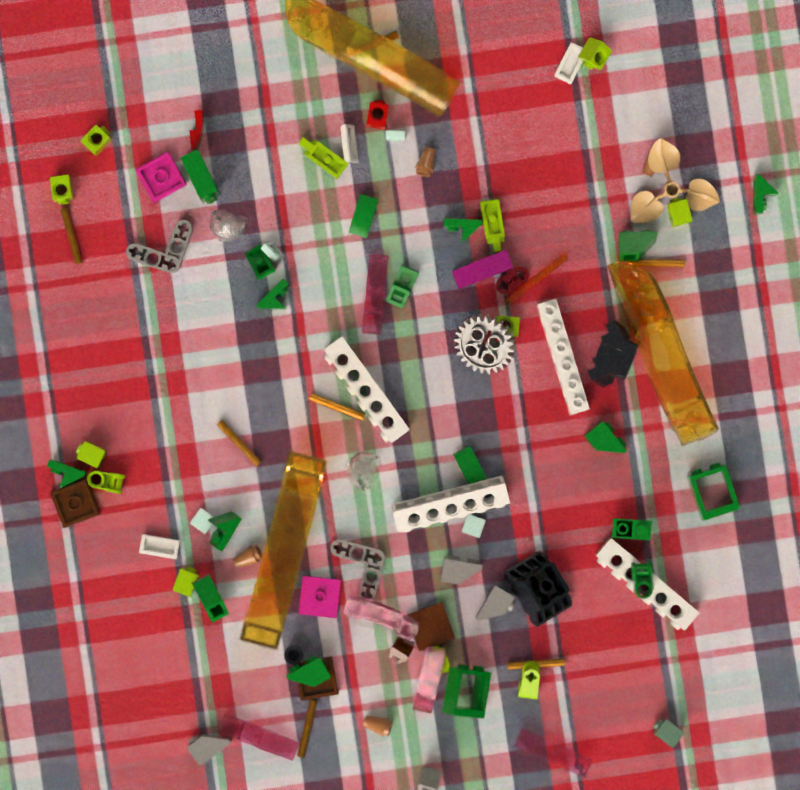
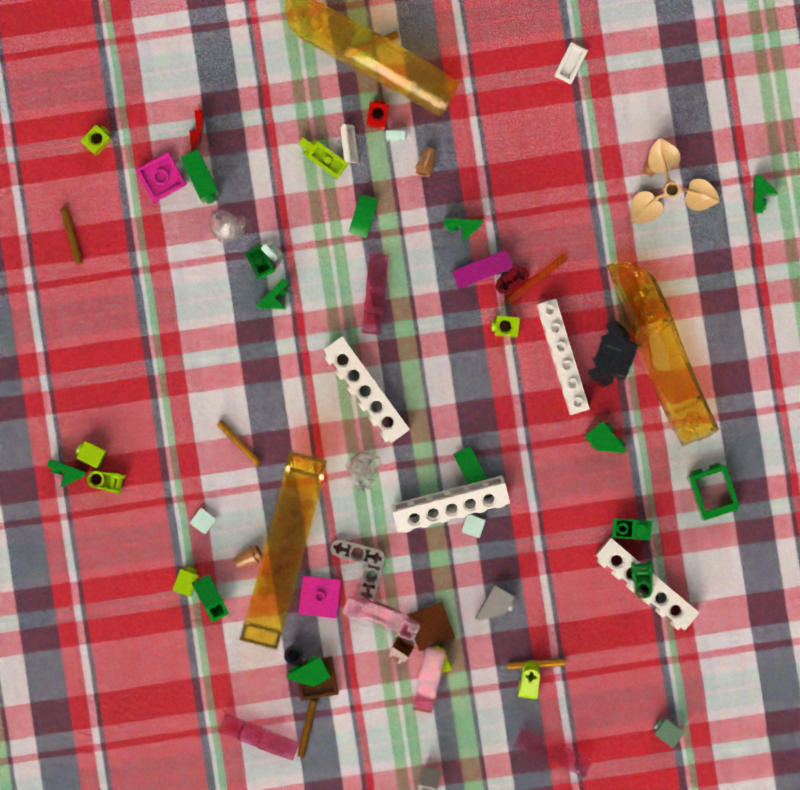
lime brick [49,175,74,205] -> none
reddish brown tile [50,479,100,528] -> none
light grey beam [126,220,193,274] -> none
white tile [139,534,180,559] -> none
light grey slope [186,734,232,766] -> none
green slope [208,511,242,552] -> none
pearl gold bar [309,393,365,421] -> none
medium nougat cone [363,715,393,737] -> none
green slope [386,264,419,309] -> none
light grey slope [440,555,483,585] -> none
green window [442,664,491,718] -> none
light grey gear [454,313,516,374] -> none
lime hinge [480,199,505,254] -> none
black slope [504,551,572,627] -> none
lime brick [578,37,613,70] -> none
green slope [617,230,658,262] -> none
pearl gold bar [627,259,685,267] -> none
lime brick [666,197,693,228] -> none

